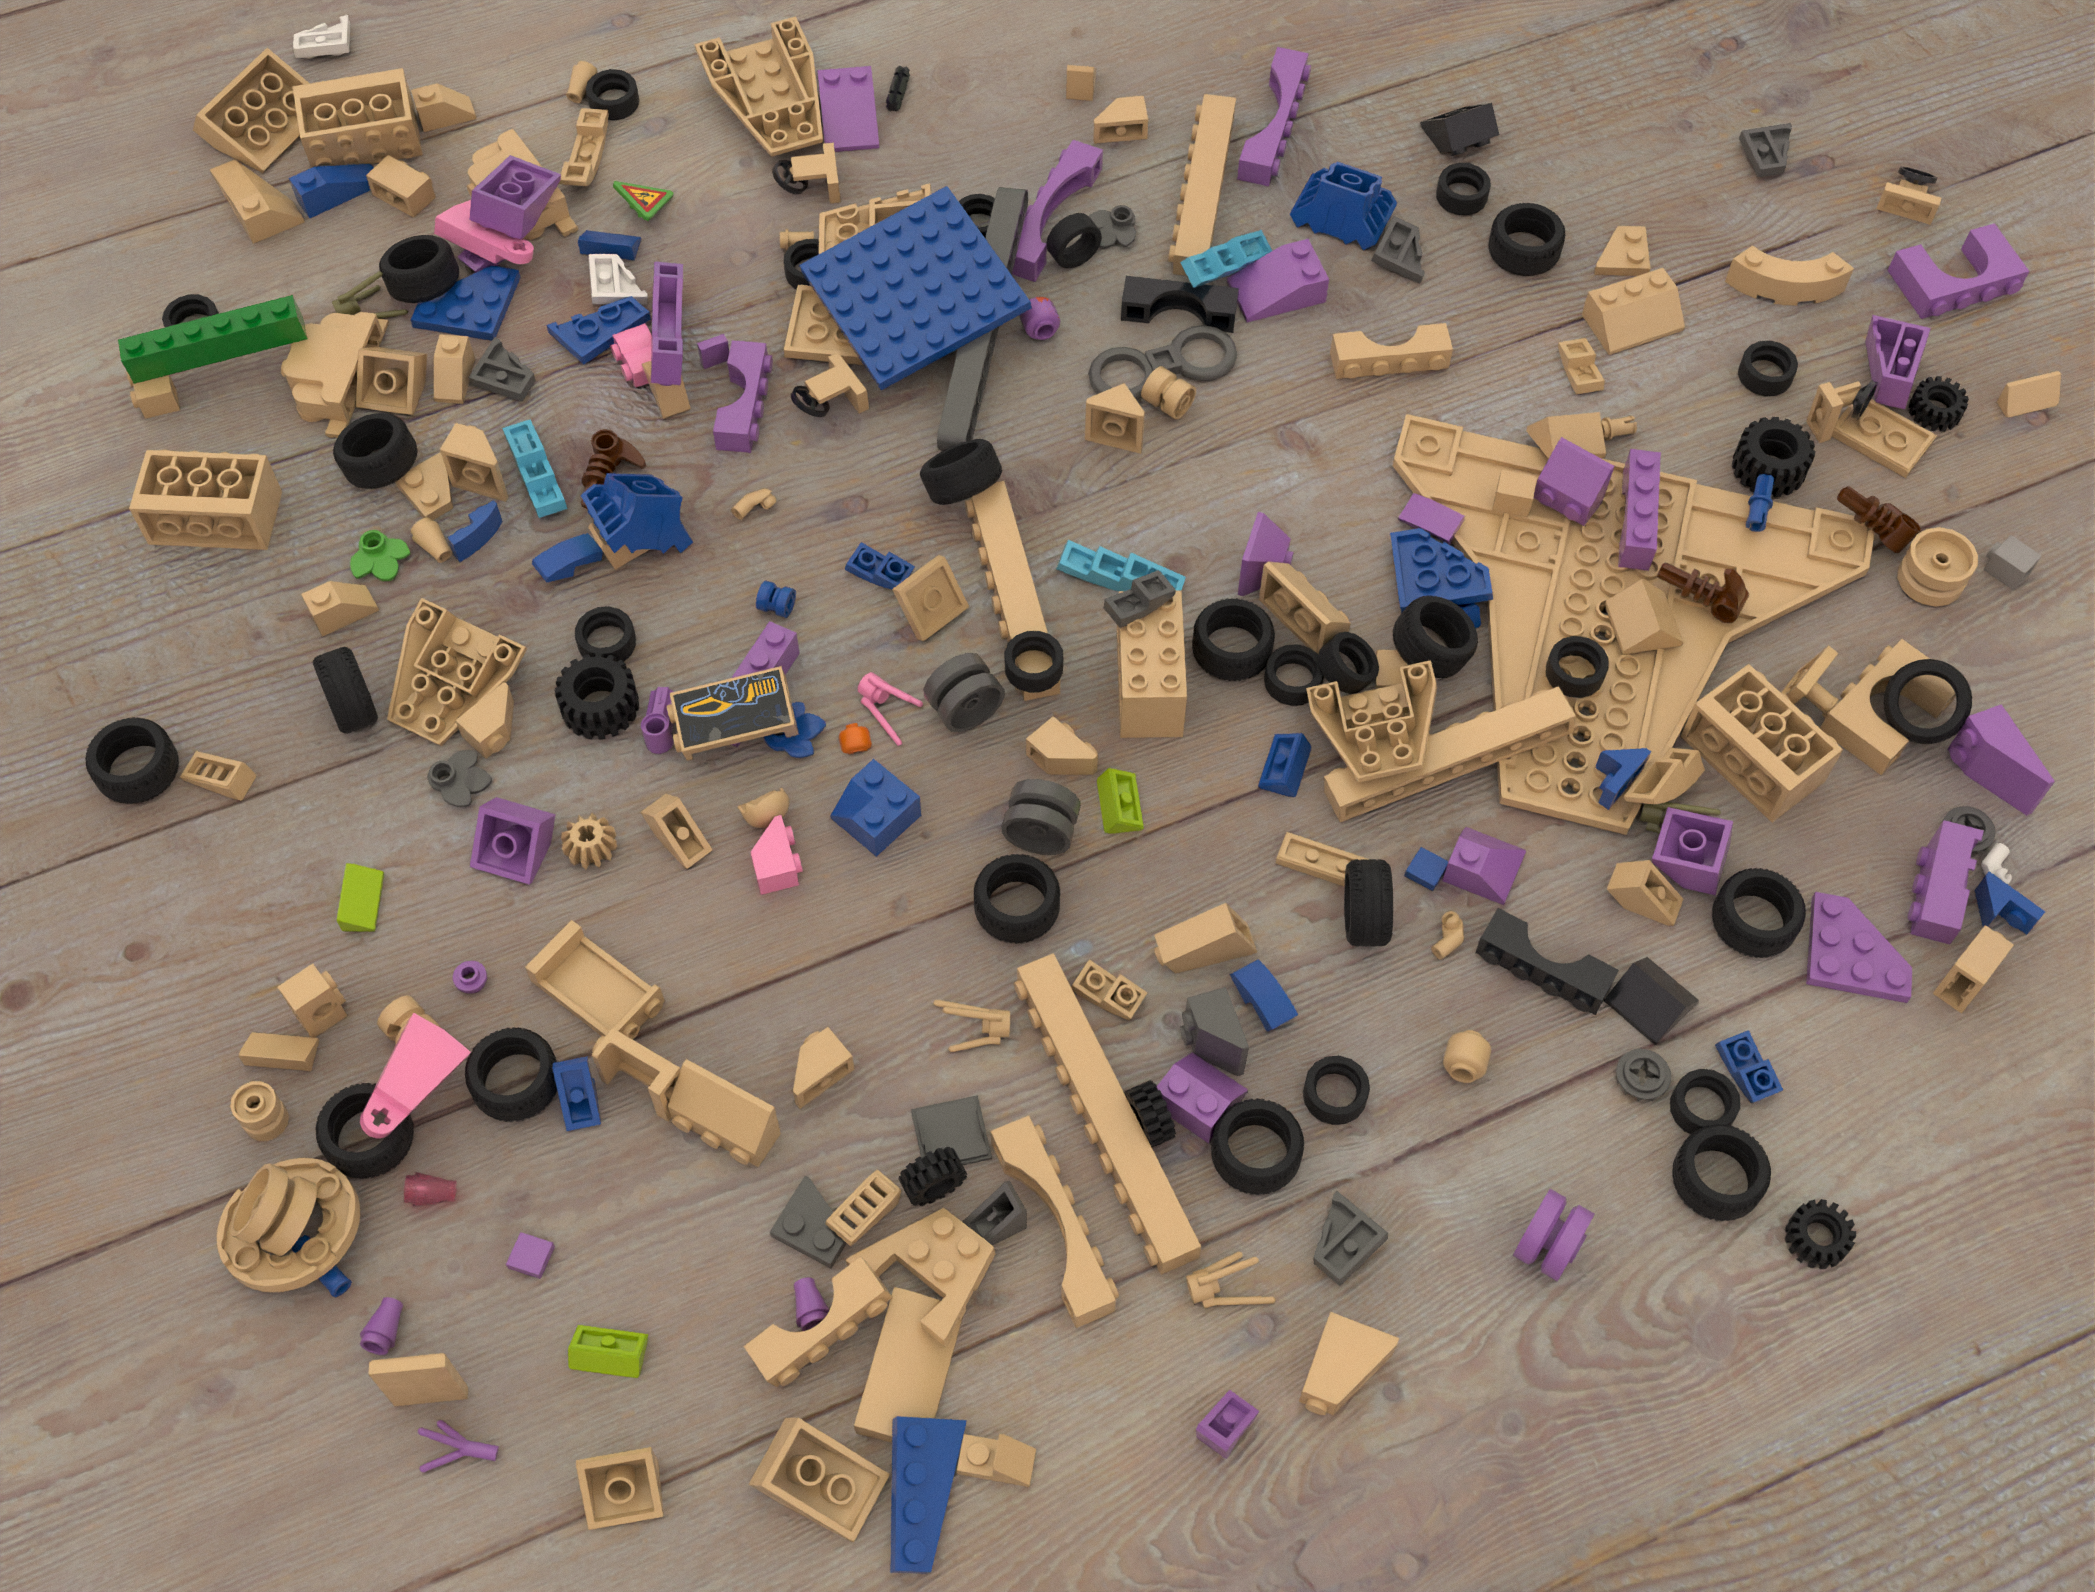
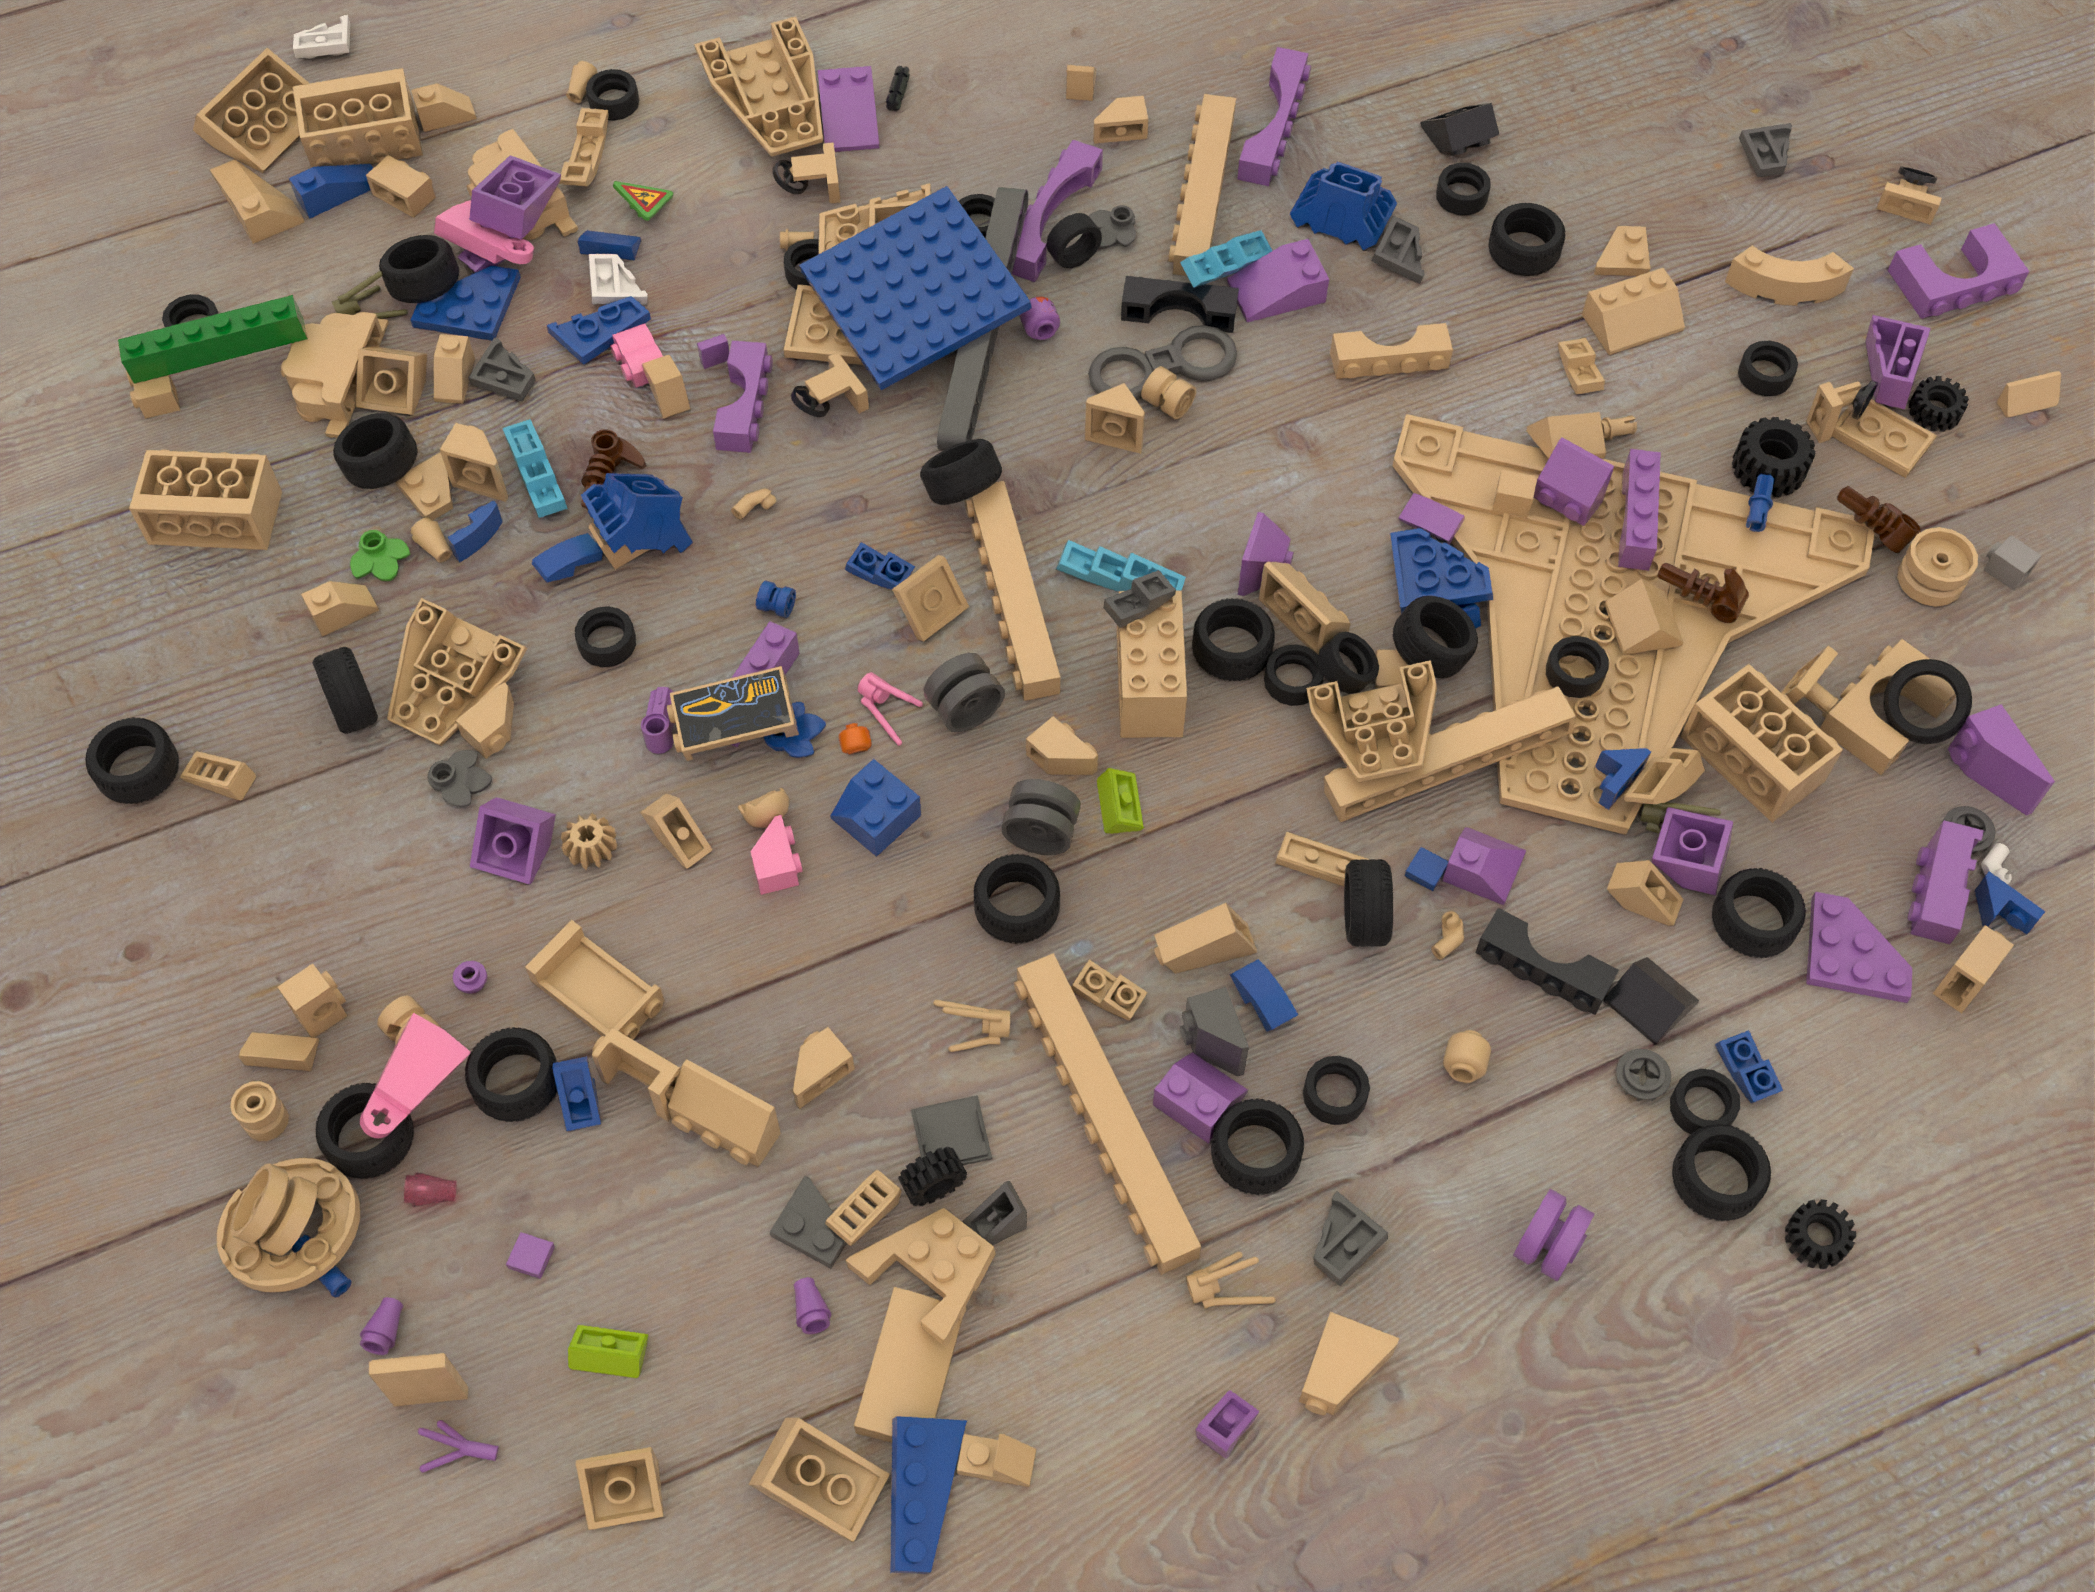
lime slope [337,863,384,932] -> none
black tyre [555,653,639,740] -> none
medium lavender arch [651,262,683,386] -> none
tan arch [743,1256,893,1387] -> none
tan arch [991,1115,1119,1328] -> none
black tyre [1004,631,1064,693] -> none
black tyre [1124,1080,1176,1148] -> none
blue slope [1258,733,1311,797] -> none

